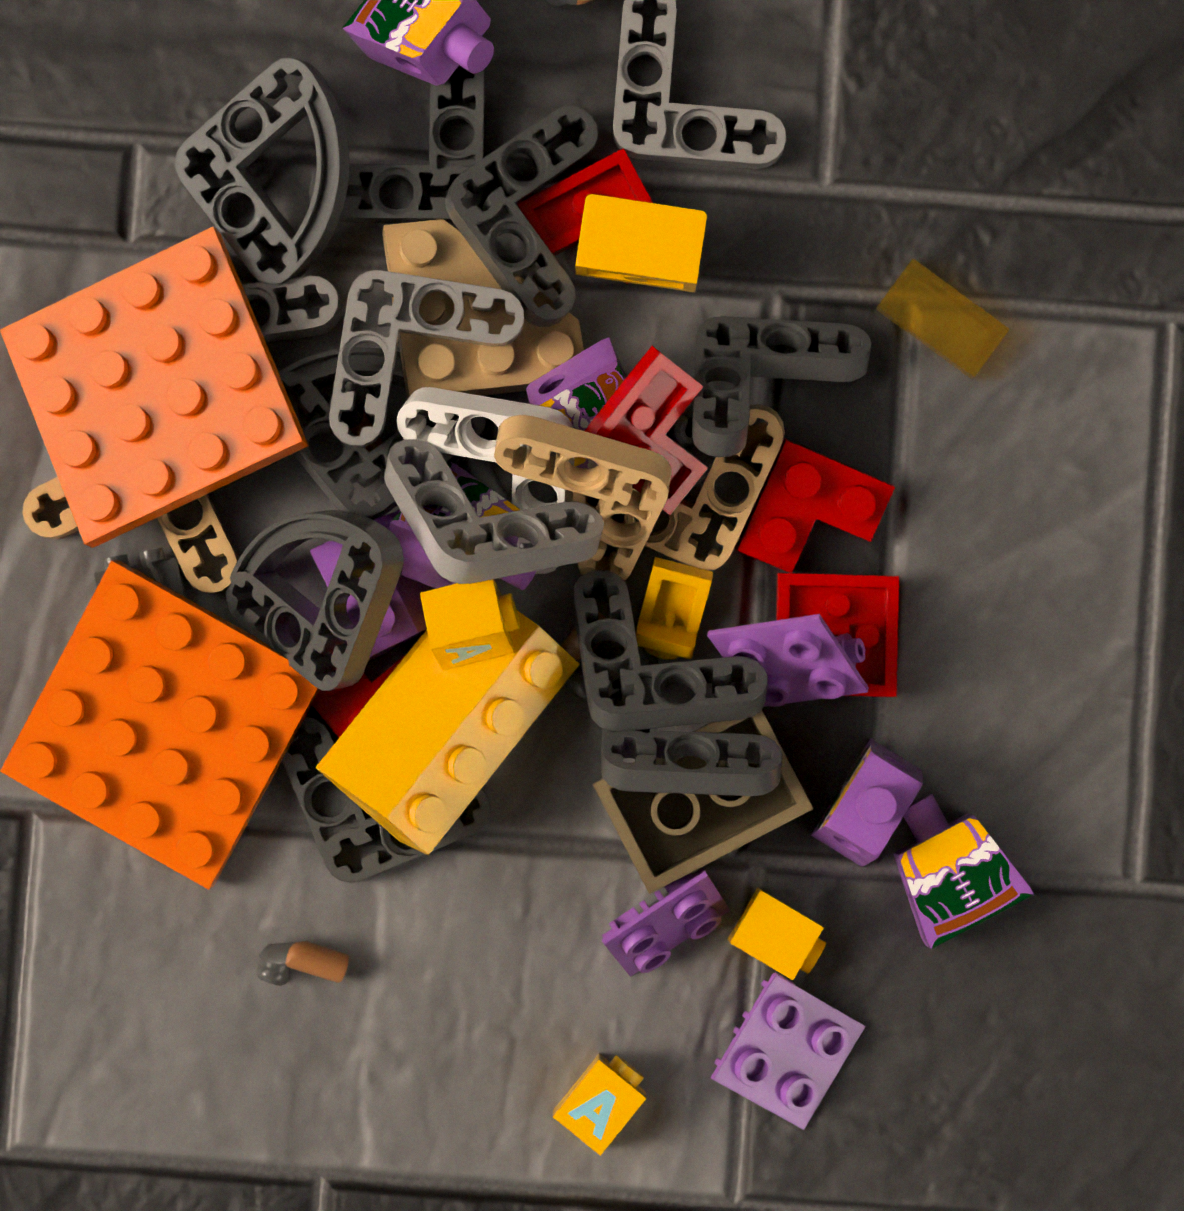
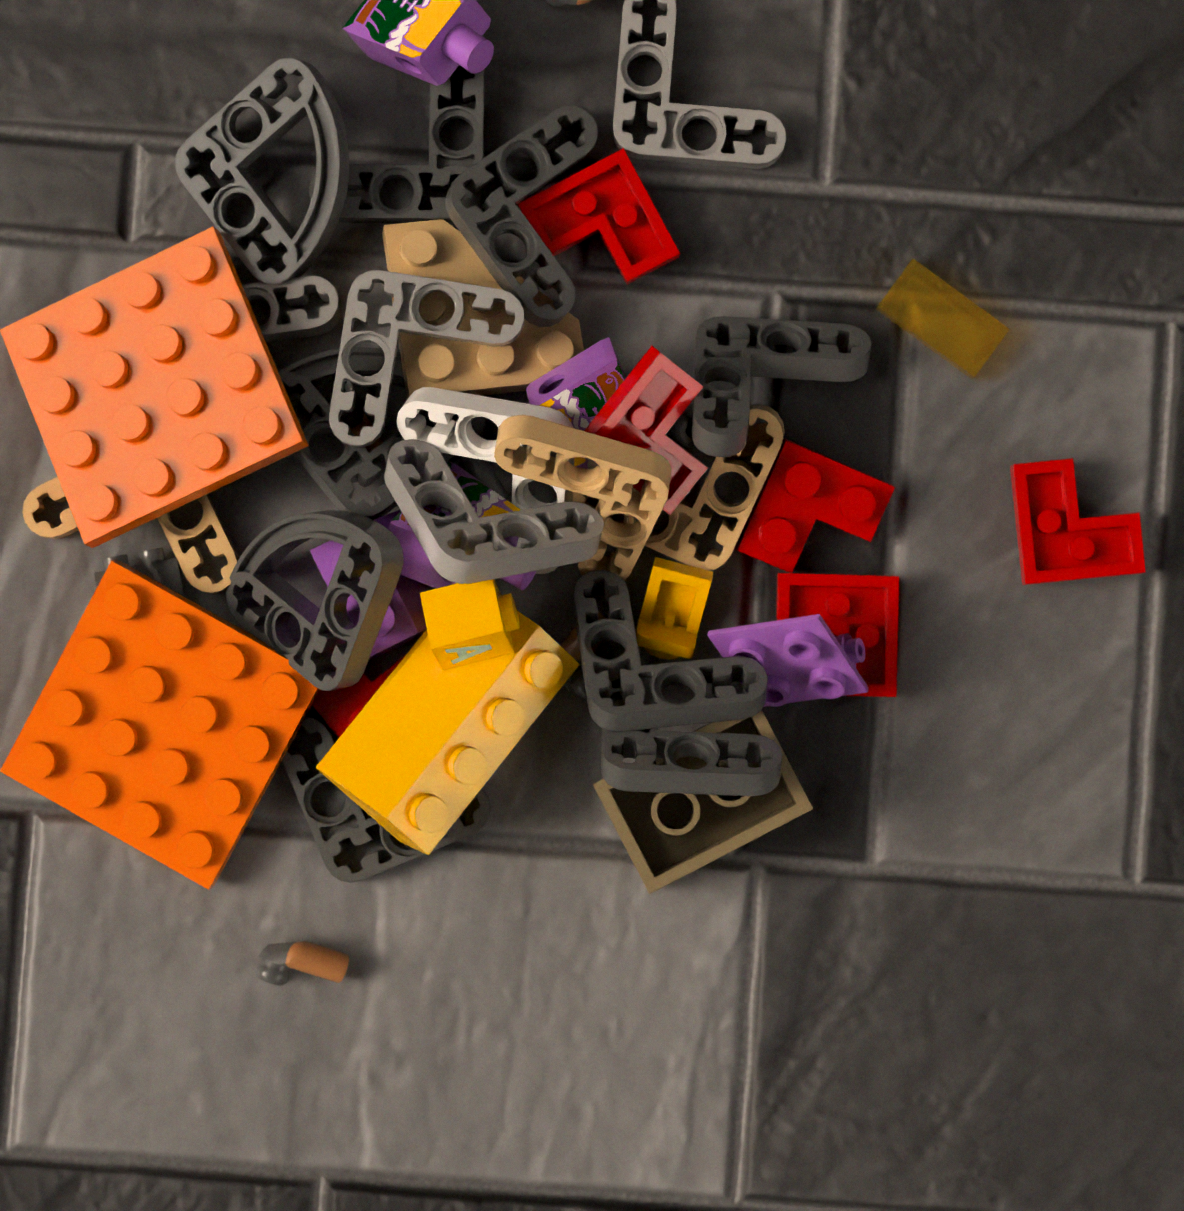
yellow brick [553,1054,647,1156] -> none
yellow panel [575,194,707,293] -> none
medium lavender hinge [602,868,730,977] -> none
medium lavender hinge [711,972,866,1130] -> none
yellow brick [727,887,826,980] -> none
medium lavender torso [811,738,923,867] -> none
torso [894,793,1034,949] -> none
none -> red plate [1010,458,1146,585]

